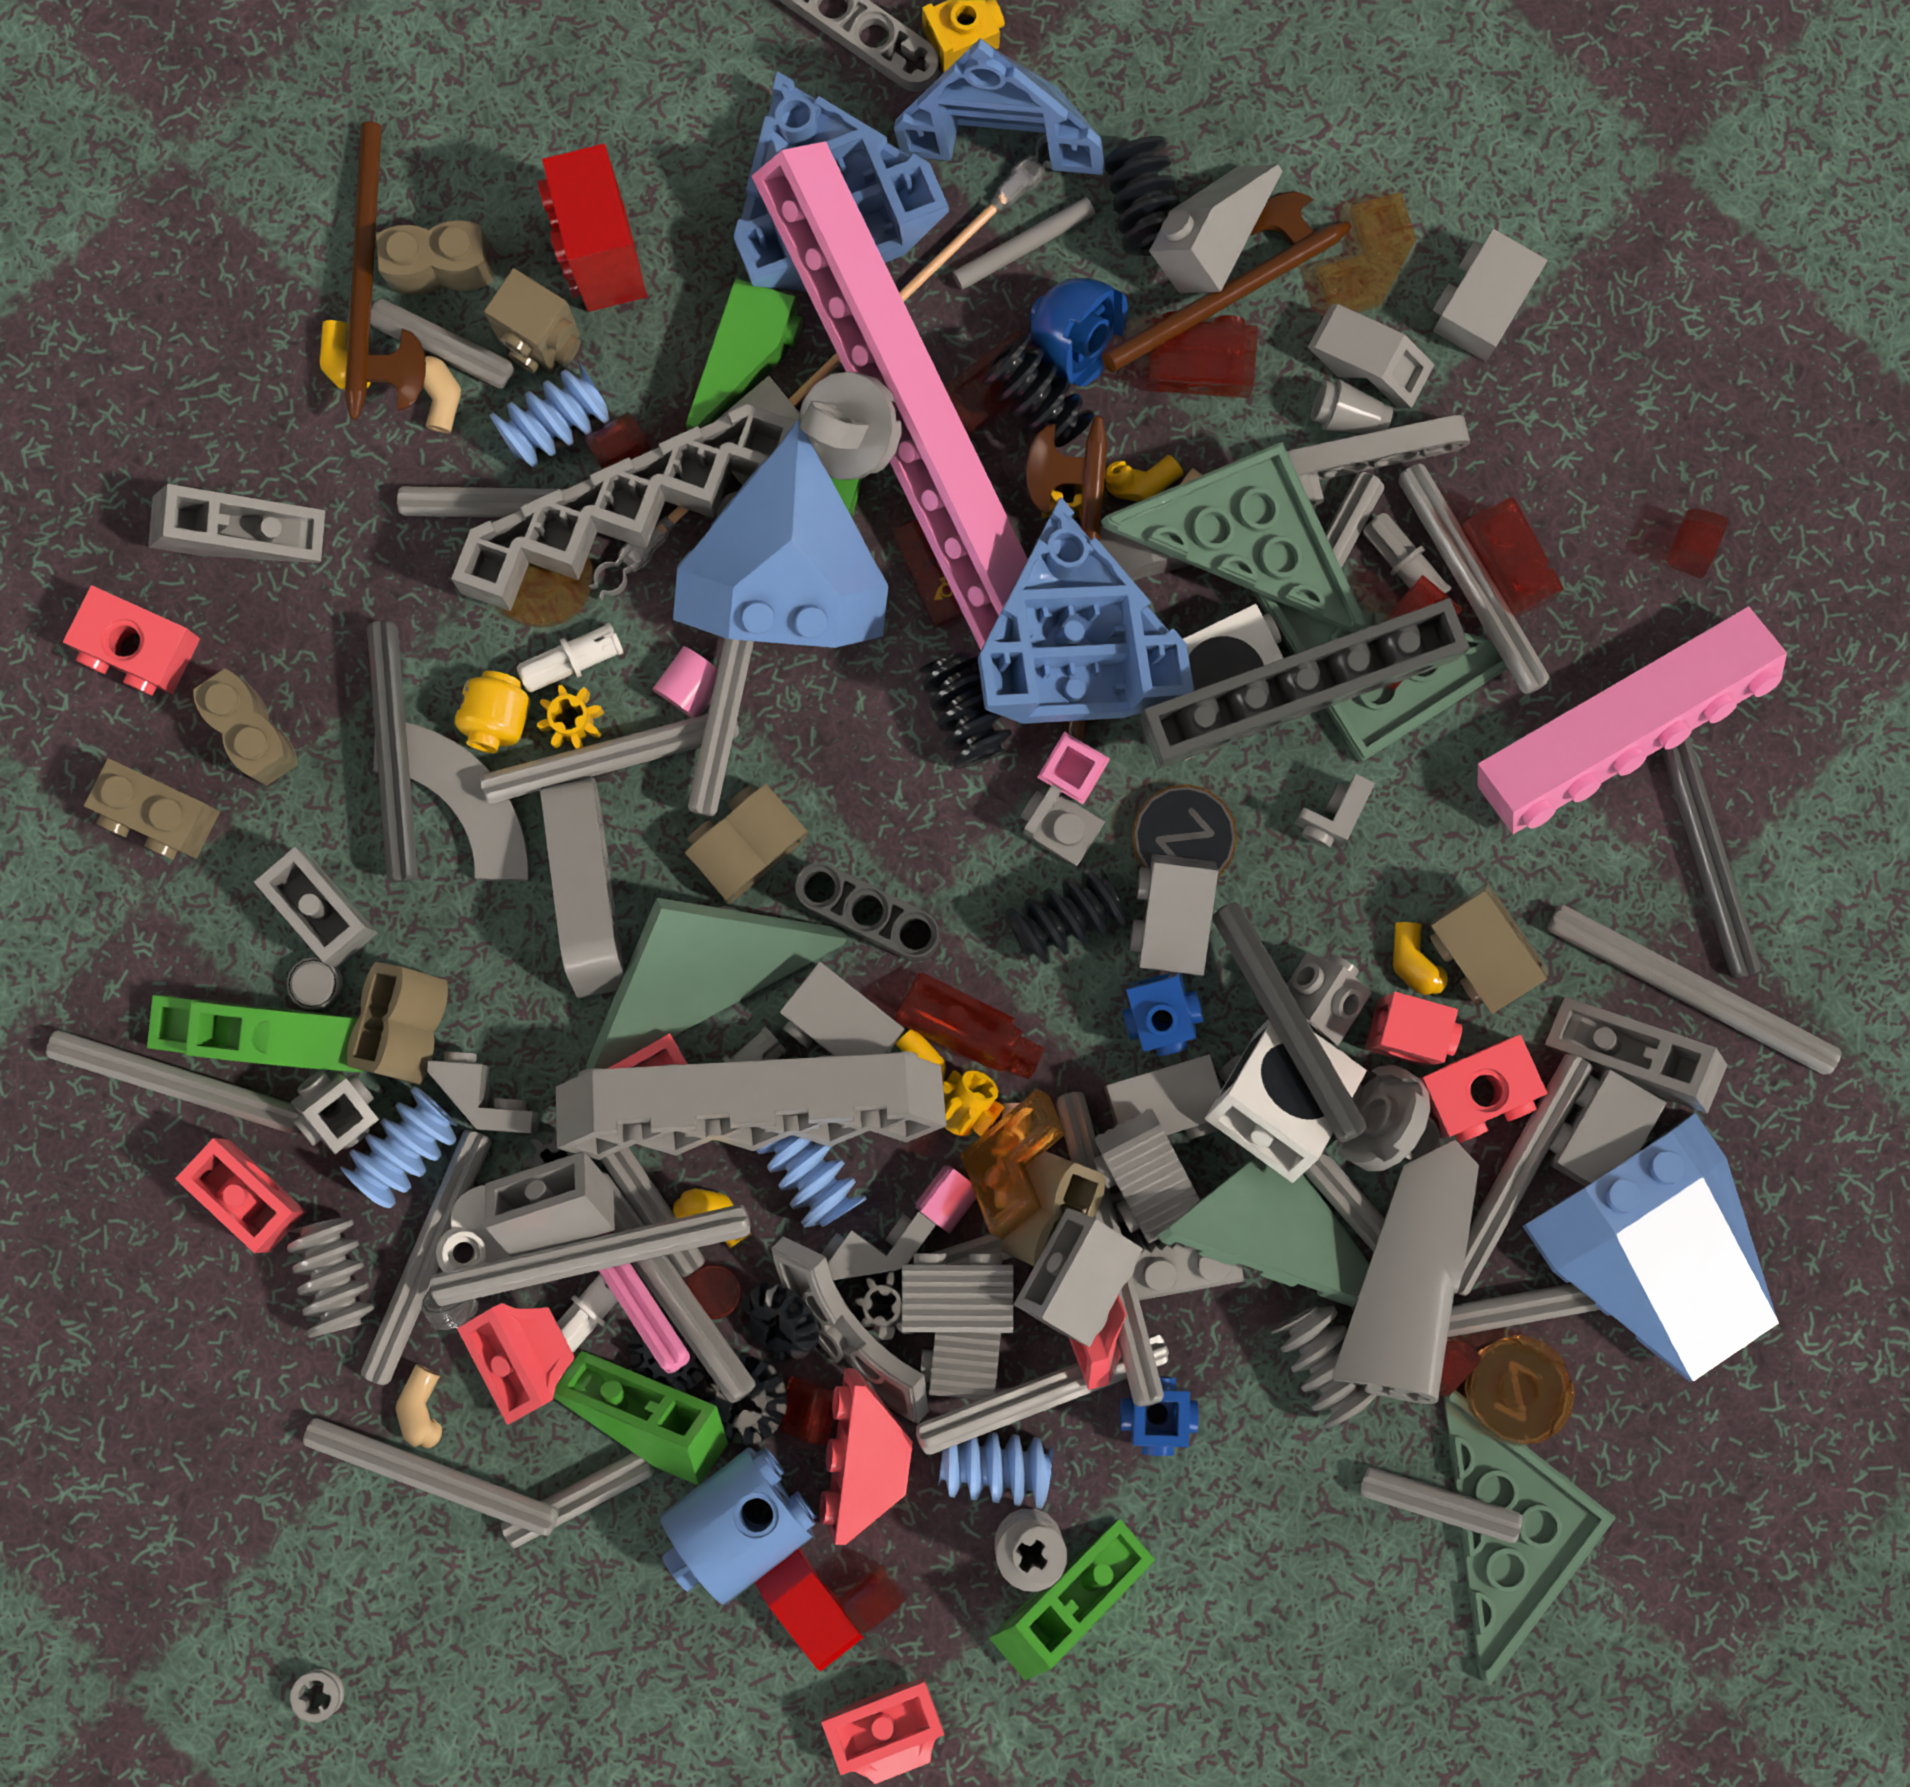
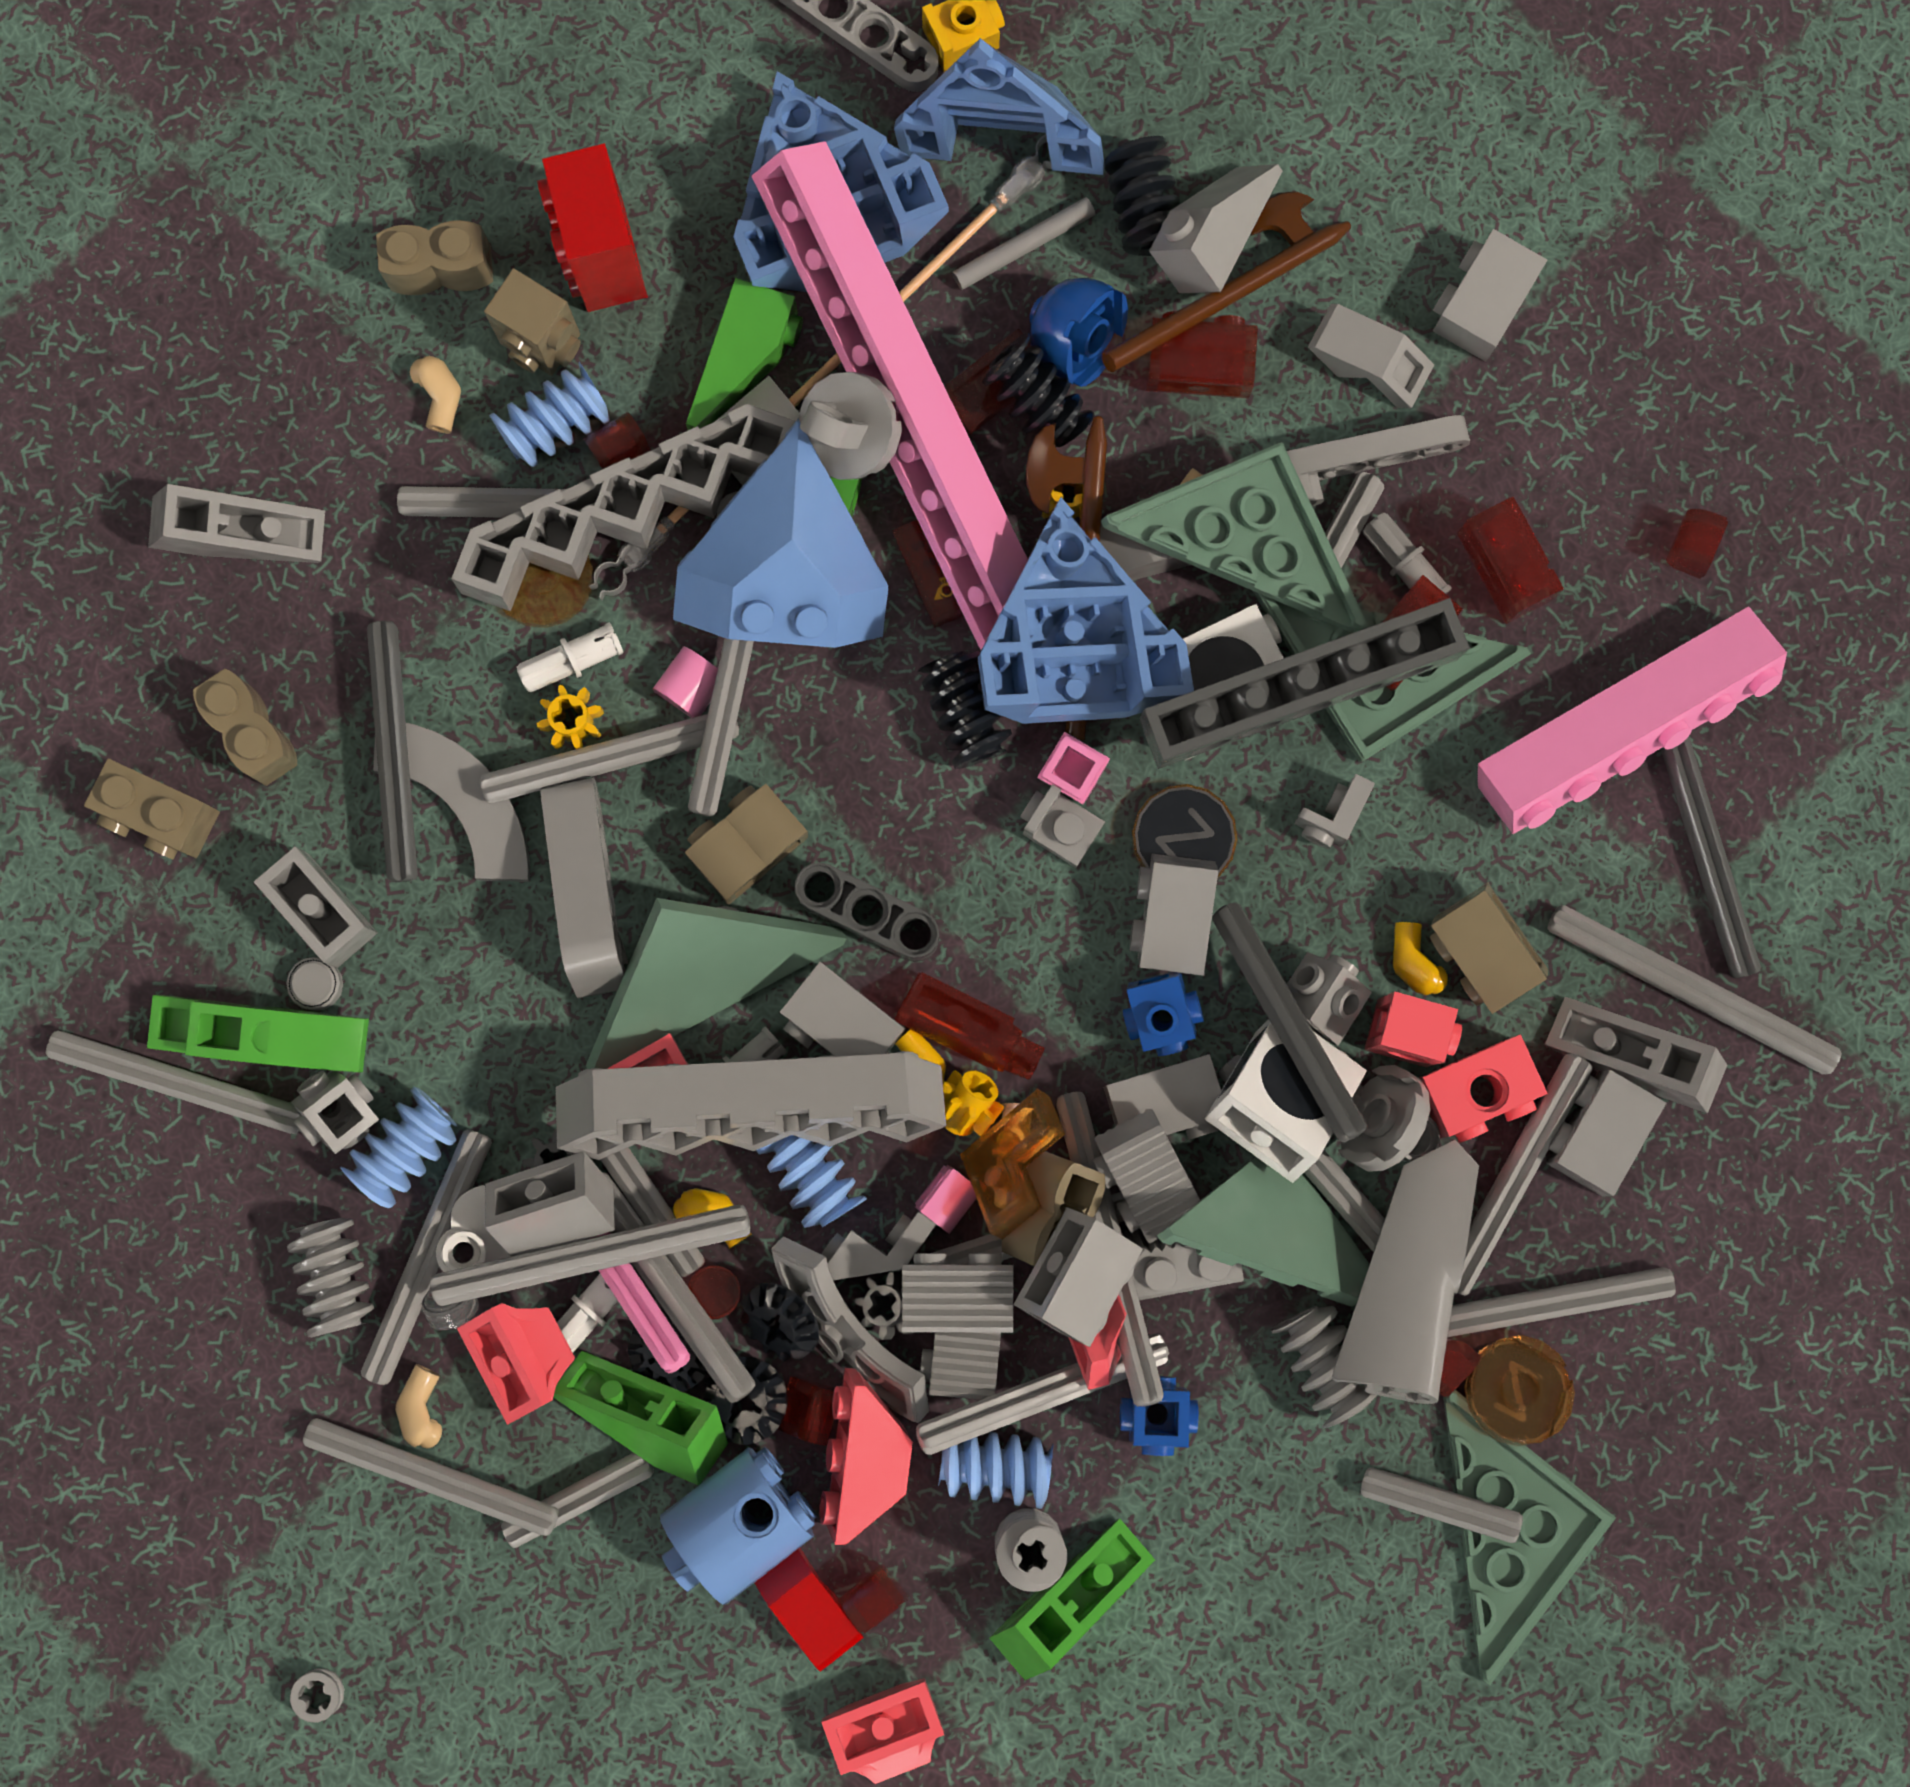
coral brick [63,585,200,696] -> none
coral brick [175,1138,307,1253] -> none
yellow arm [320,320,371,390] -> none
reddish brown piece [345,121,426,420] -> none
dark tan brick [347,962,448,1084] -> none
light grey axle [370,299,514,389] -> none
light grey slope [427,1052,540,1134] -> none
yellow head [454,671,531,753] -> none
black piece [1005,869,1126,965] -> none
yellow arm [1105,455,1184,502] -> none
light grey cone [1311,379,1393,434] -> none
clear orange tile [1316,192,1416,313] -> none
light grey axle [1399,463,1549,694] -> none
medium blue wedge [1522,1113,1778,1382] -> none

